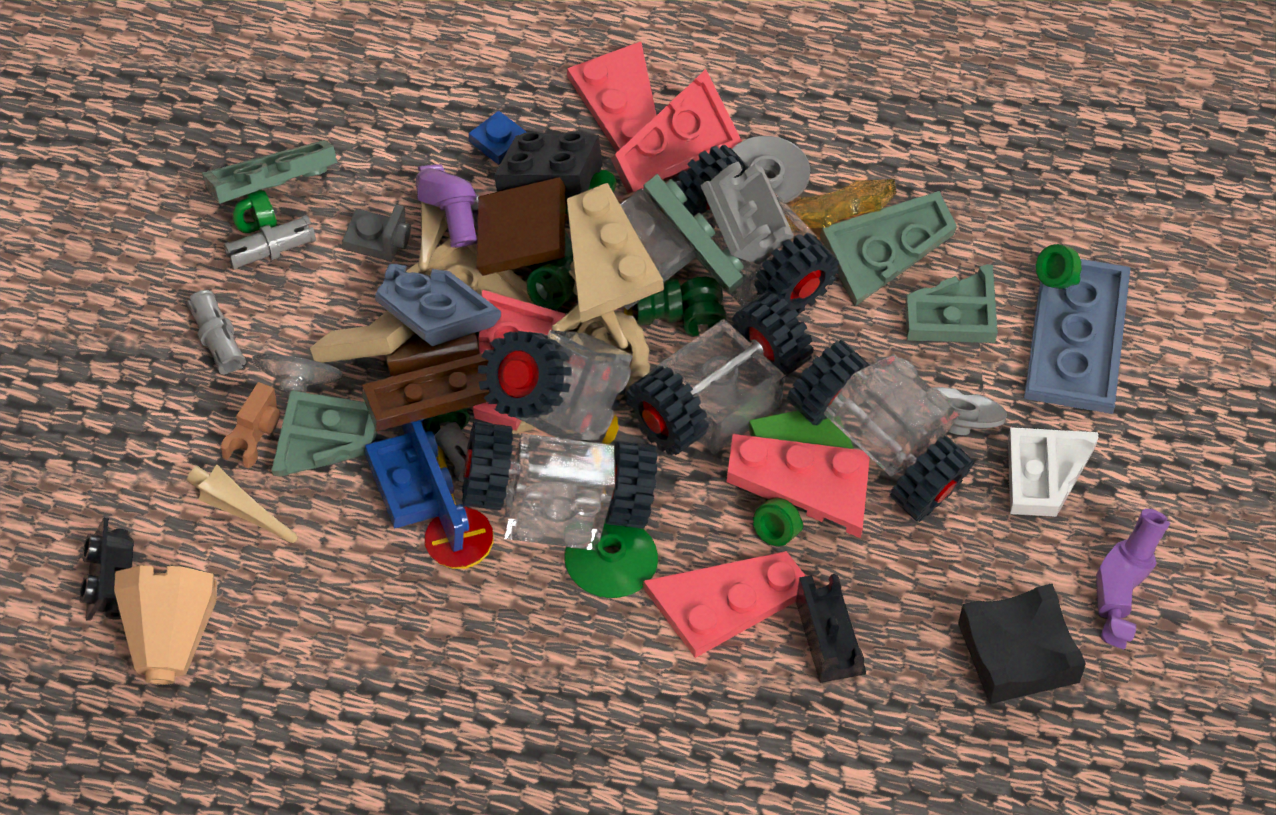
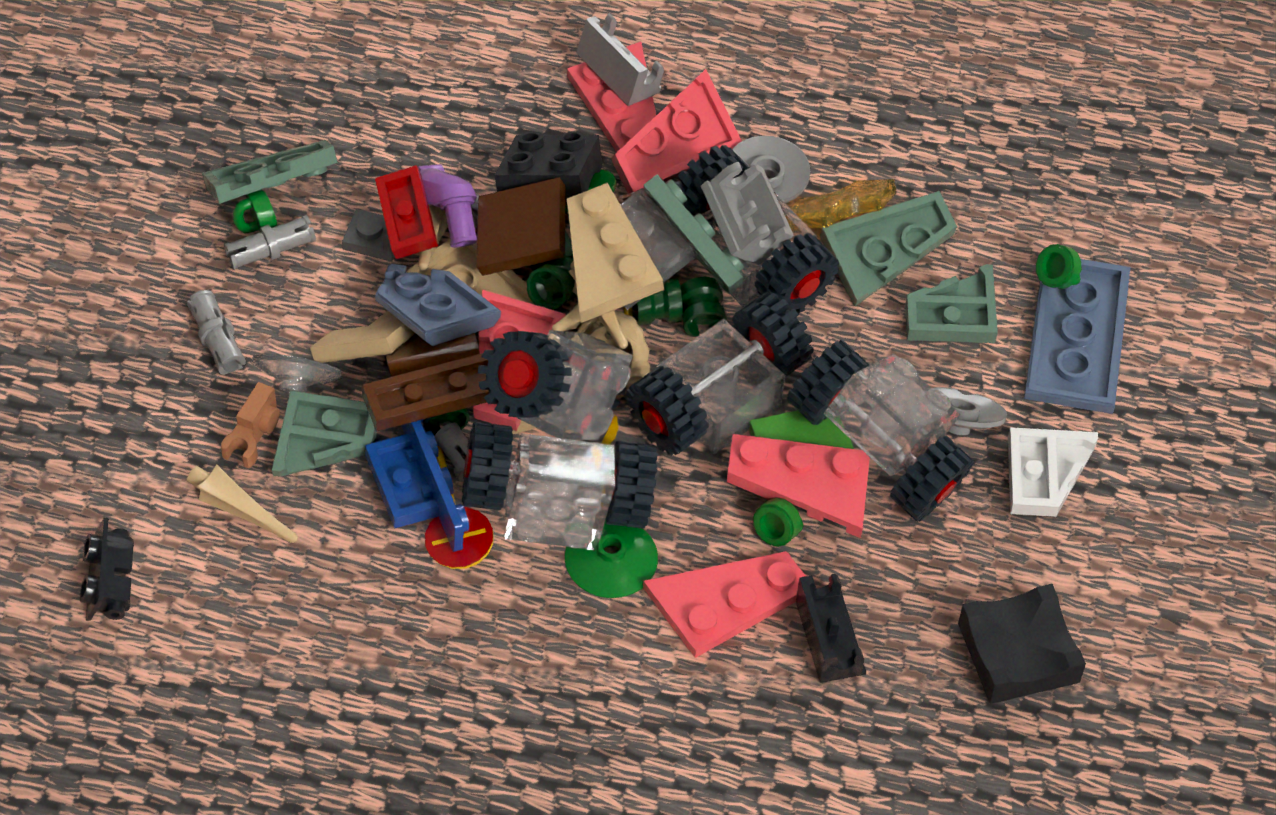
light nougat cone [114,565,217,685] -> none
blue plate [469,111,526,165] -> none
medium lavender arm [1096,509,1170,650] -> none
none -> red plate [375,165,438,259]
none -> light grey hinge [576,13,664,106]

